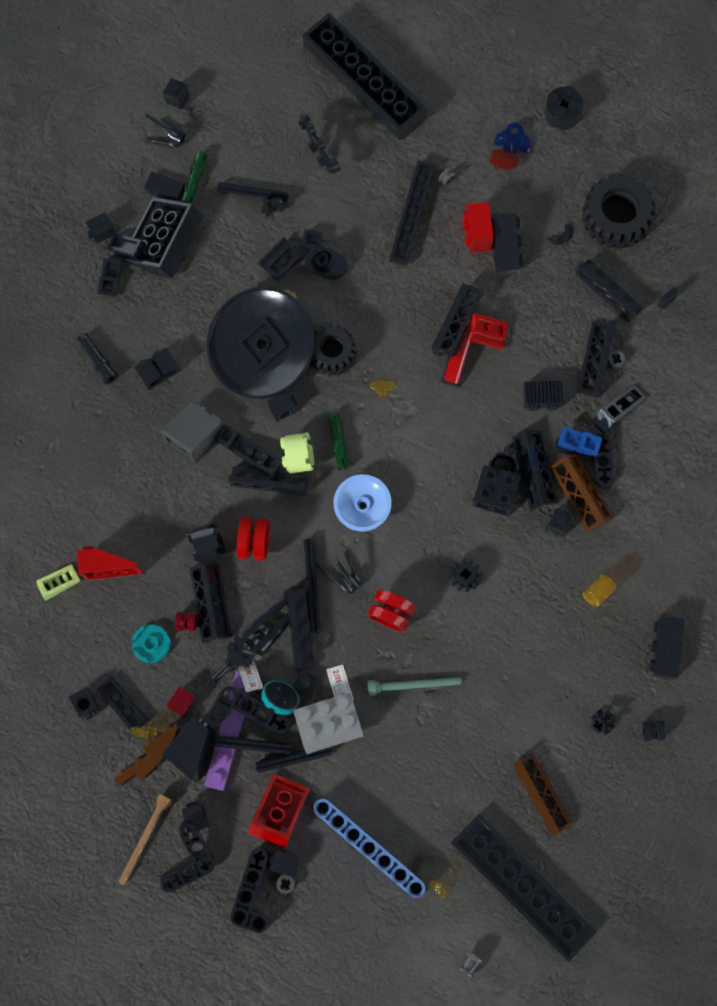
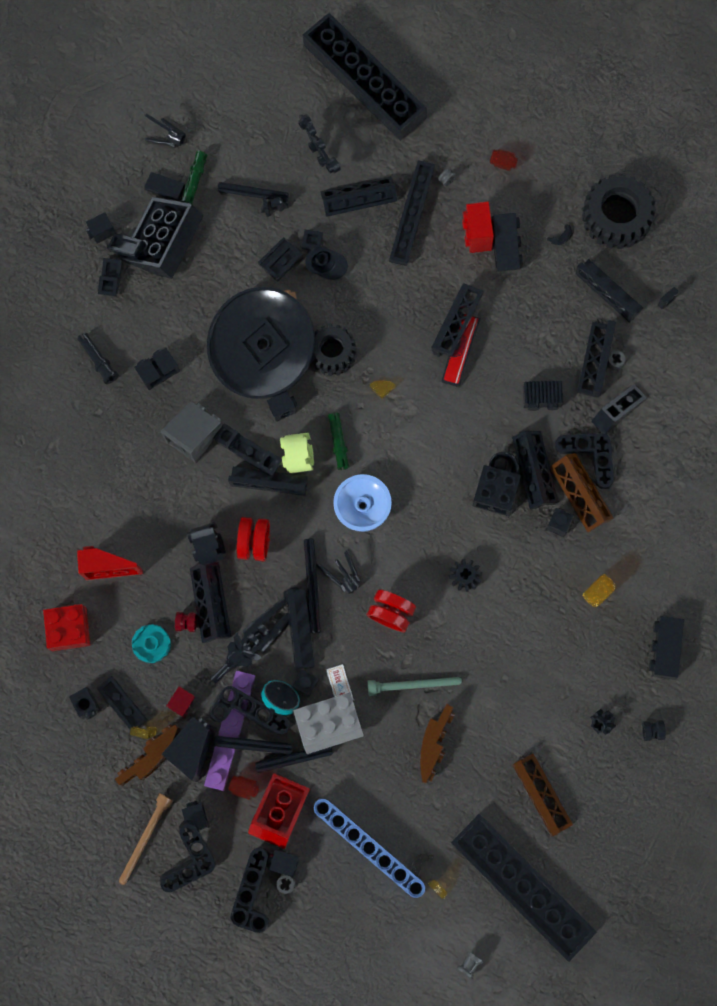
yellowish green slope [36,564,80,601] -> none
black brick [163,78,190,110] -> none
clear sticker [238,661,263,692] -> none
red plate [469,313,508,350] -> none
clear blue plate [494,122,530,159] -> none
black brick [545,86,583,130] -> none
blue slope [557,427,602,456] -> none
none -> red brick [43,604,90,651]
none -> clear red brick [228,775,259,800]
none -> black fence [320,176,397,217]
none -> reddish brown slope [420,704,455,784]

